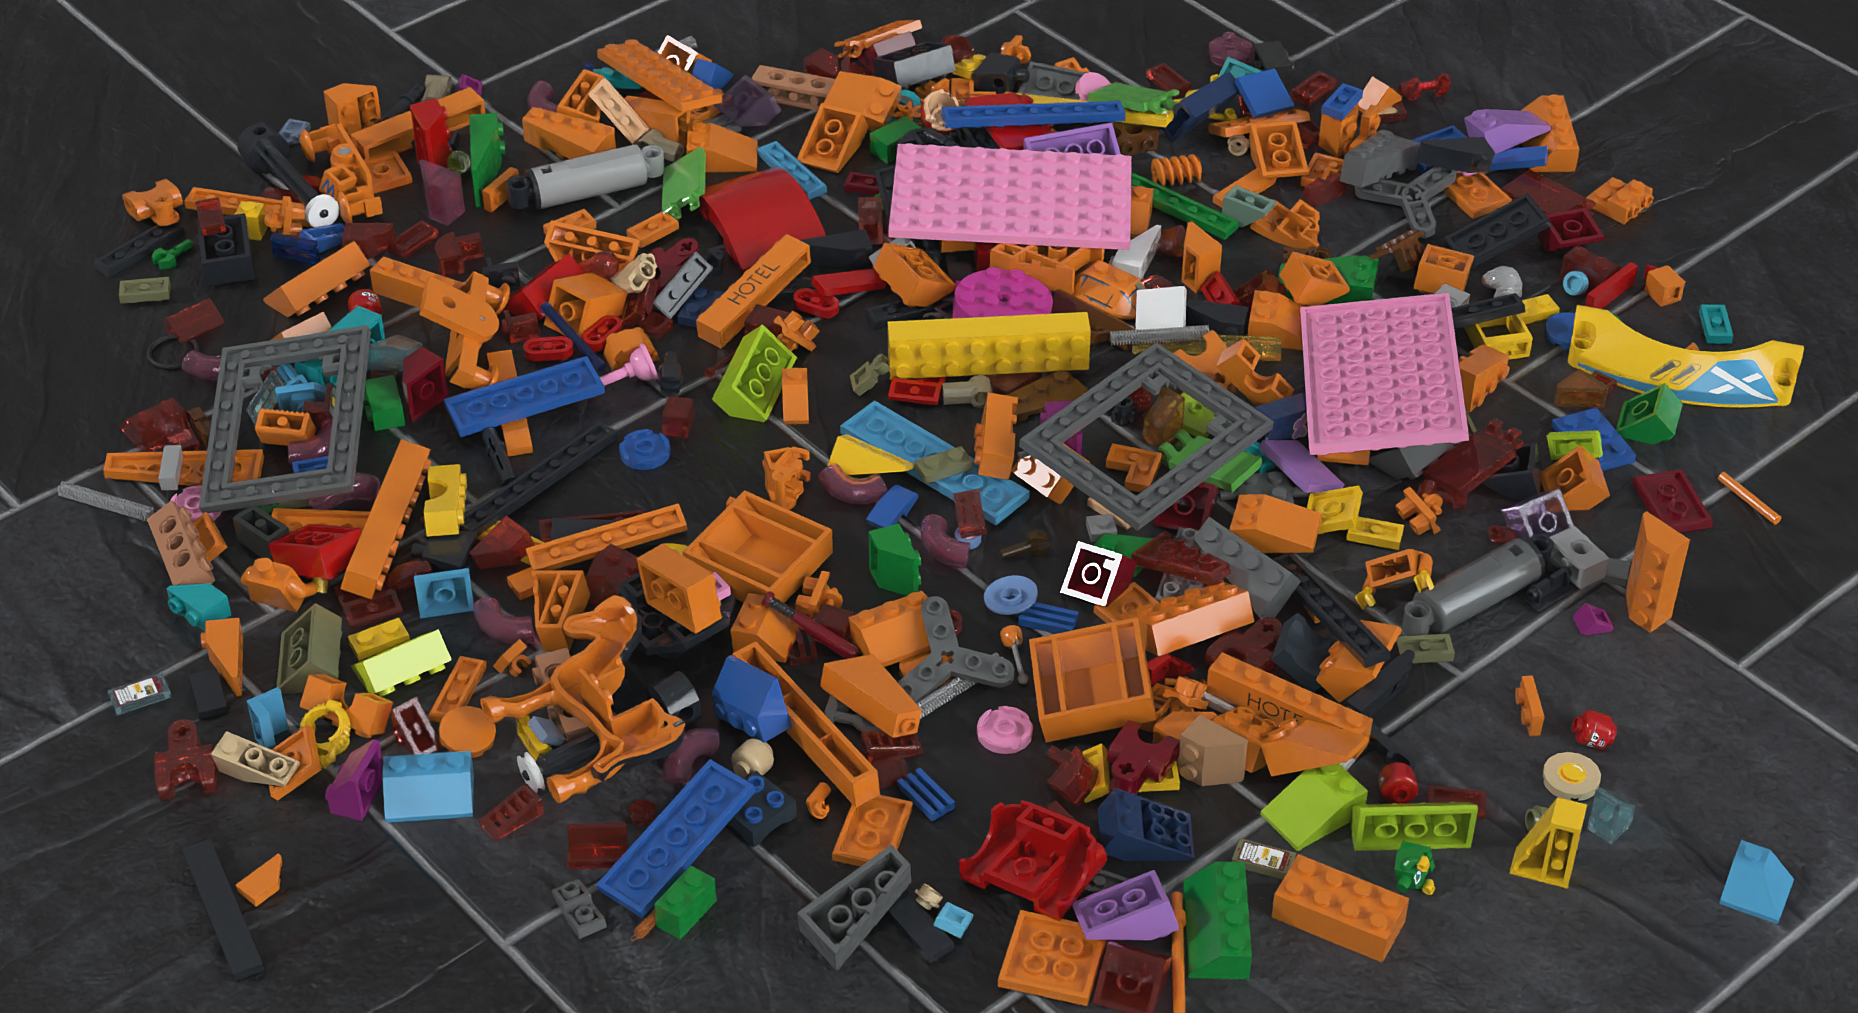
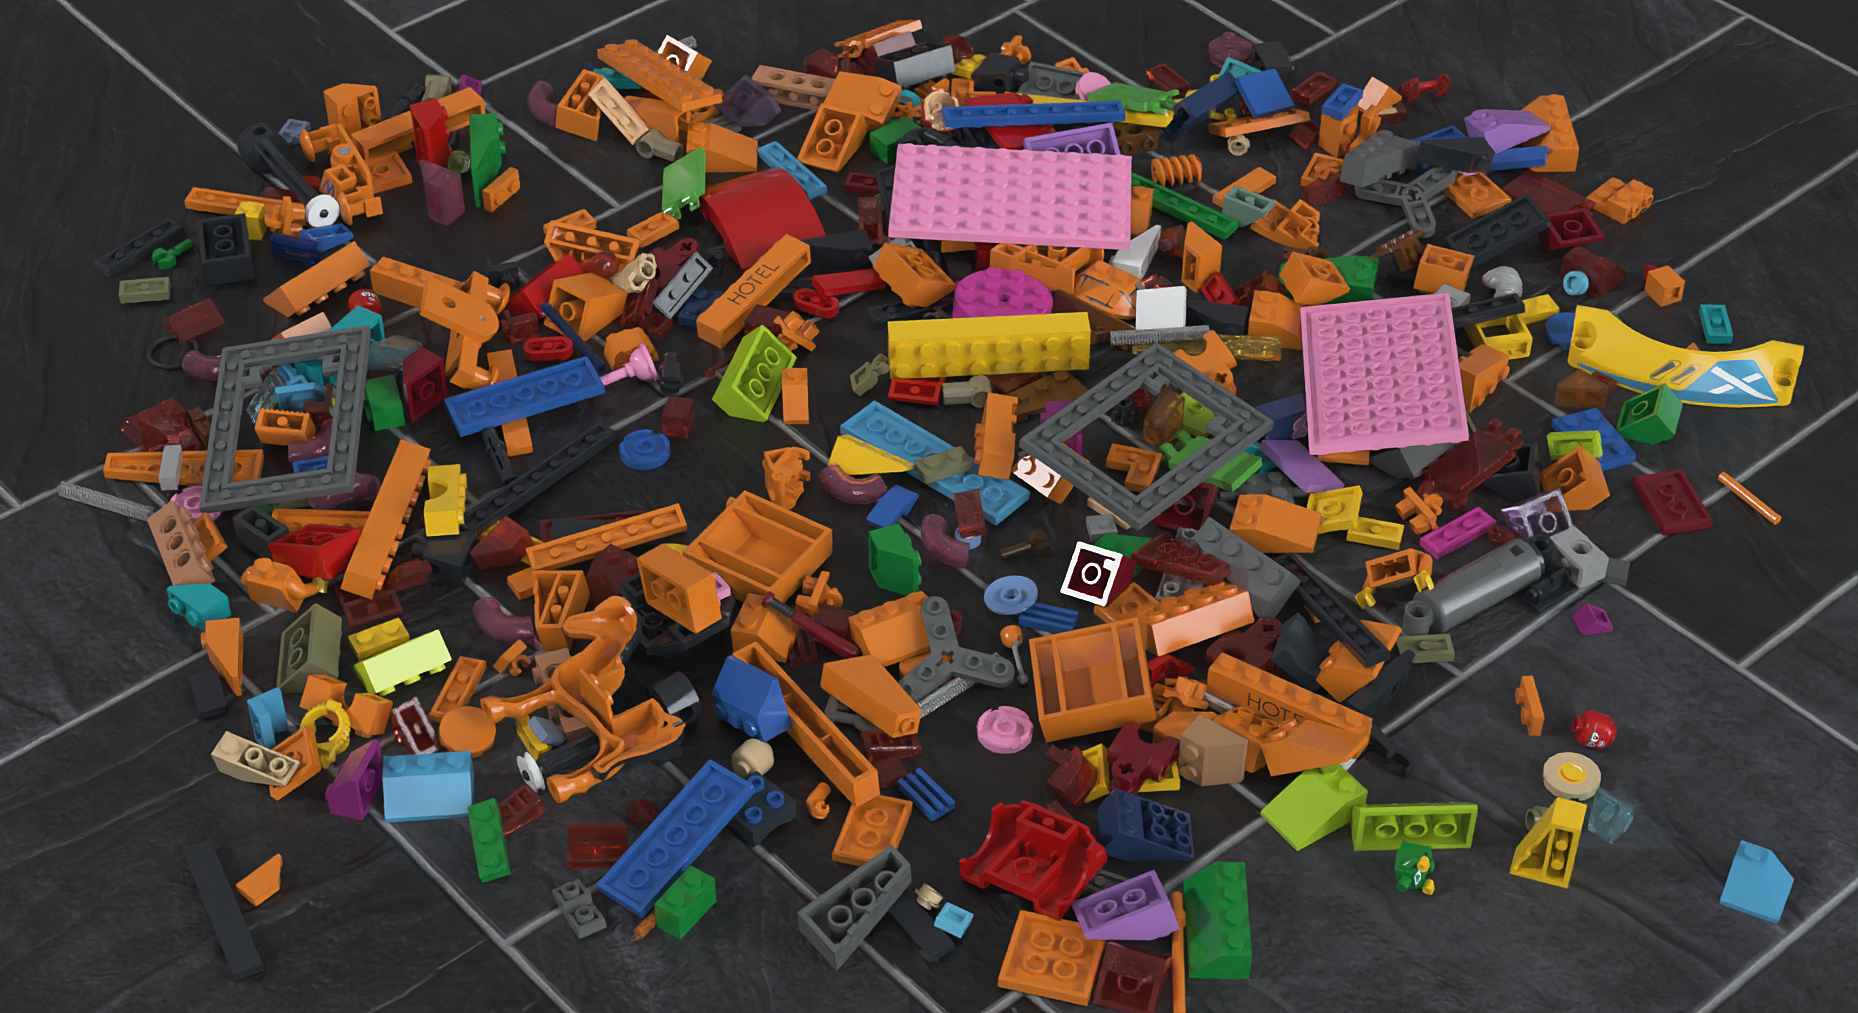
tile [107,673,171,716] -> none
orange piece [122,179,183,226] -> none
clear red piece [154,719,218,801] -> none
clear red tile [195,197,227,236] -> none
clear red slope [342,223,396,259] -> none
clear red tile [387,220,439,259] -> none
dark azure slope [414,568,475,618] -> none
clear red brick [435,232,483,277] -> none
light grey piece [507,145,664,210] -> none
orange wedge [522,107,616,159] -> none
red plate [582,315,623,352] -> none
clear pink cylinder [663,727,719,784] -> none
blue slope [692,58,733,89] -> none
orange arch [1216,338,1294,407] -> none
tile [1232,838,1297,880] -> none
orange slope [1249,121,1309,179] -> none
orange brick [1271,854,1409,963] -> none
red head [1378,762,1418,804] -> none
clear red tile [1427,785,1486,819] -> none
red tile [1585,262,1638,309] -> none
orange slope [1625,511,1690,633] -> none
none -> green plate [467,798,511,883]
none -> dark pink tile [1419,507,1497,560]

